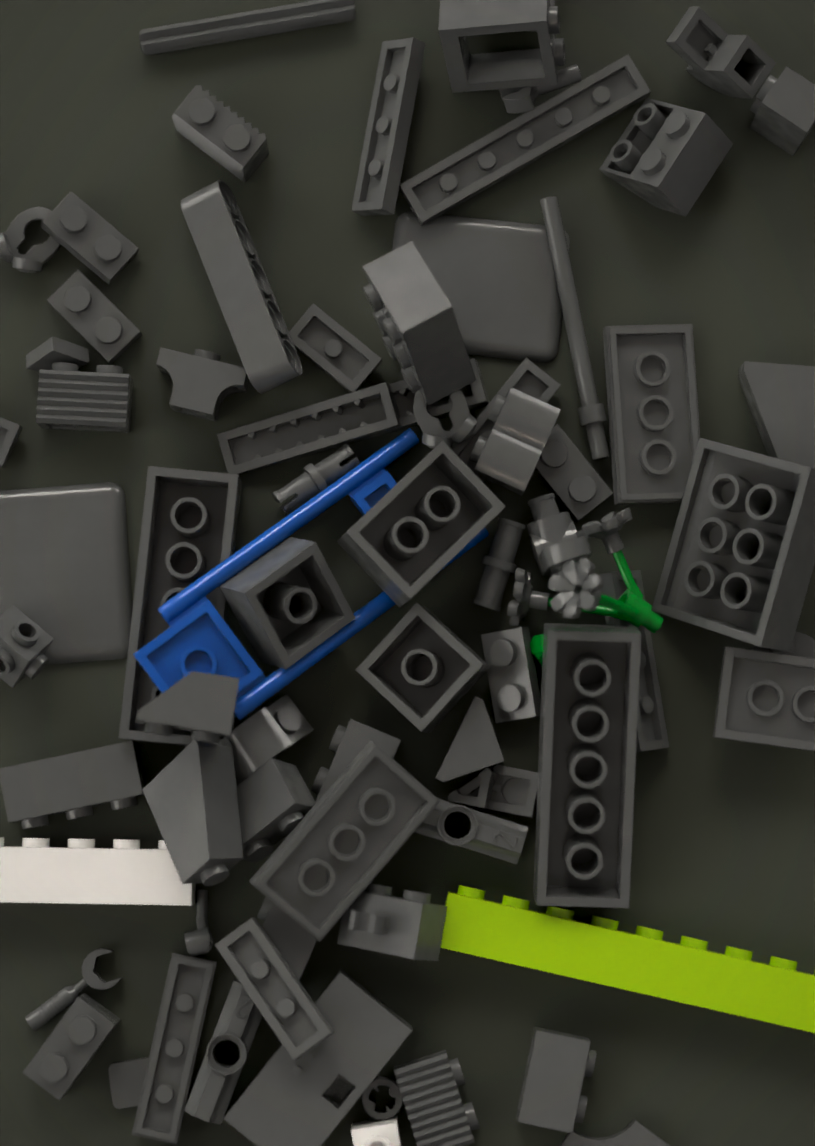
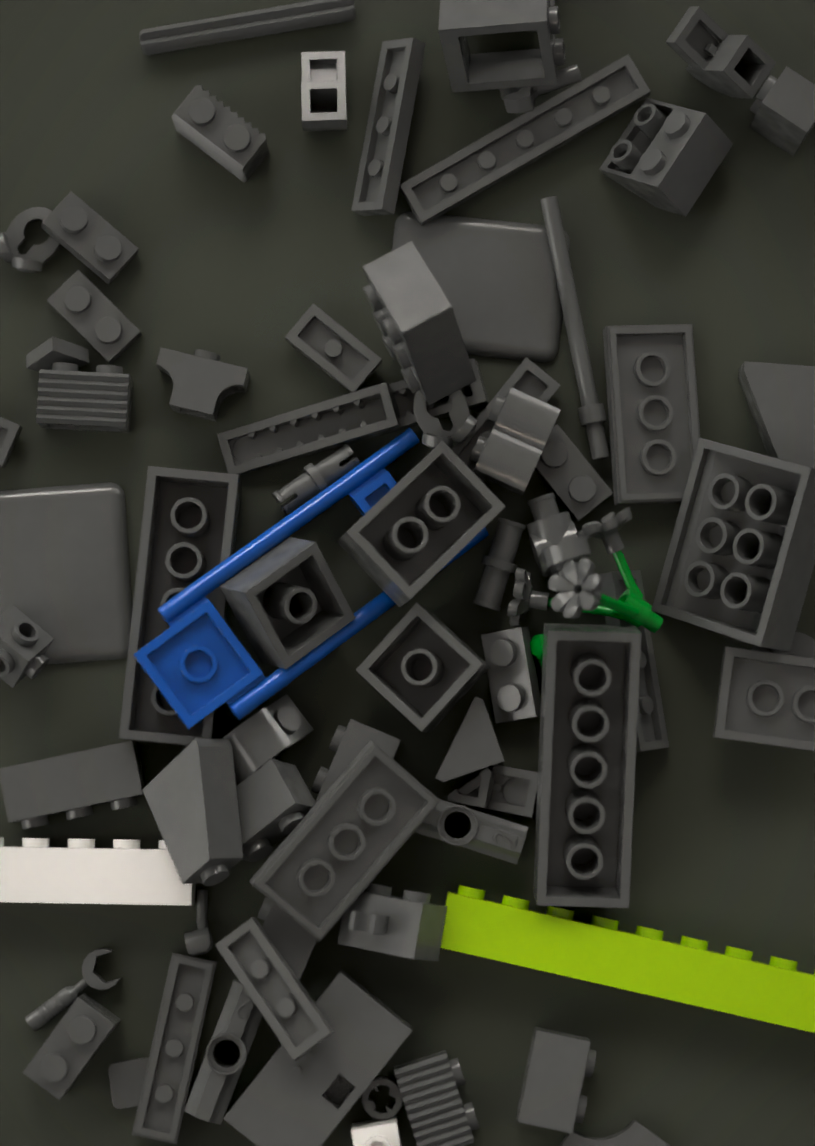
dark grey slope [136,671,240,744] -> none
dark grey beam [180,179,303,394] -> none
none -> brick [301,51,348,131]

